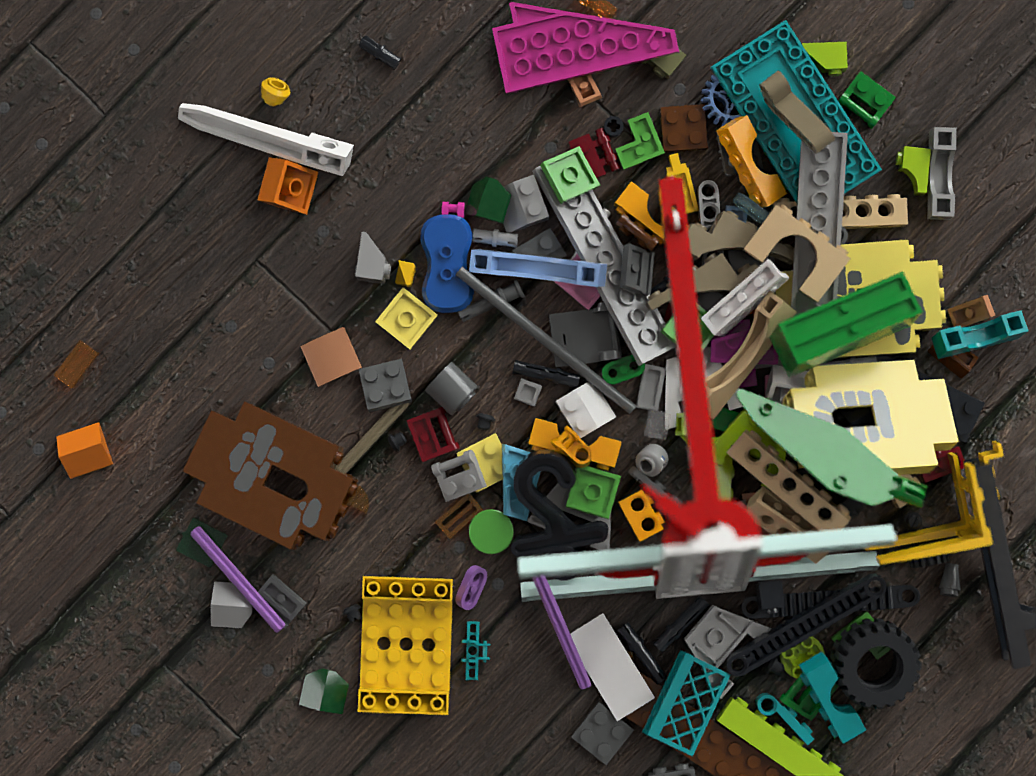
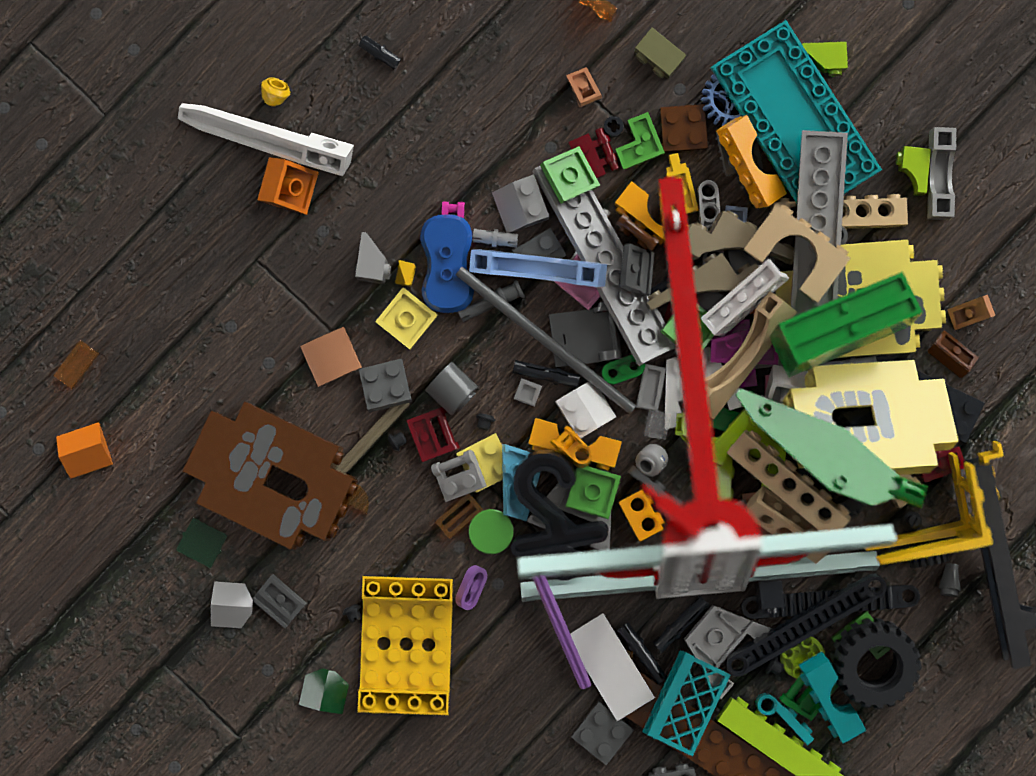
medium lavender axle [191,526,285,632] -> none
teal piece [461,621,491,680] -> none
dark green slope [464,177,512,224] -> none
dark pink wing [492,2,680,94] -> none
clear light blue tile [733,193,770,224] -> none
dark tan beam [759,71,835,154] -> none
green plate [838,71,896,129] -> none
teal arch [931,310,1028,359] -> none

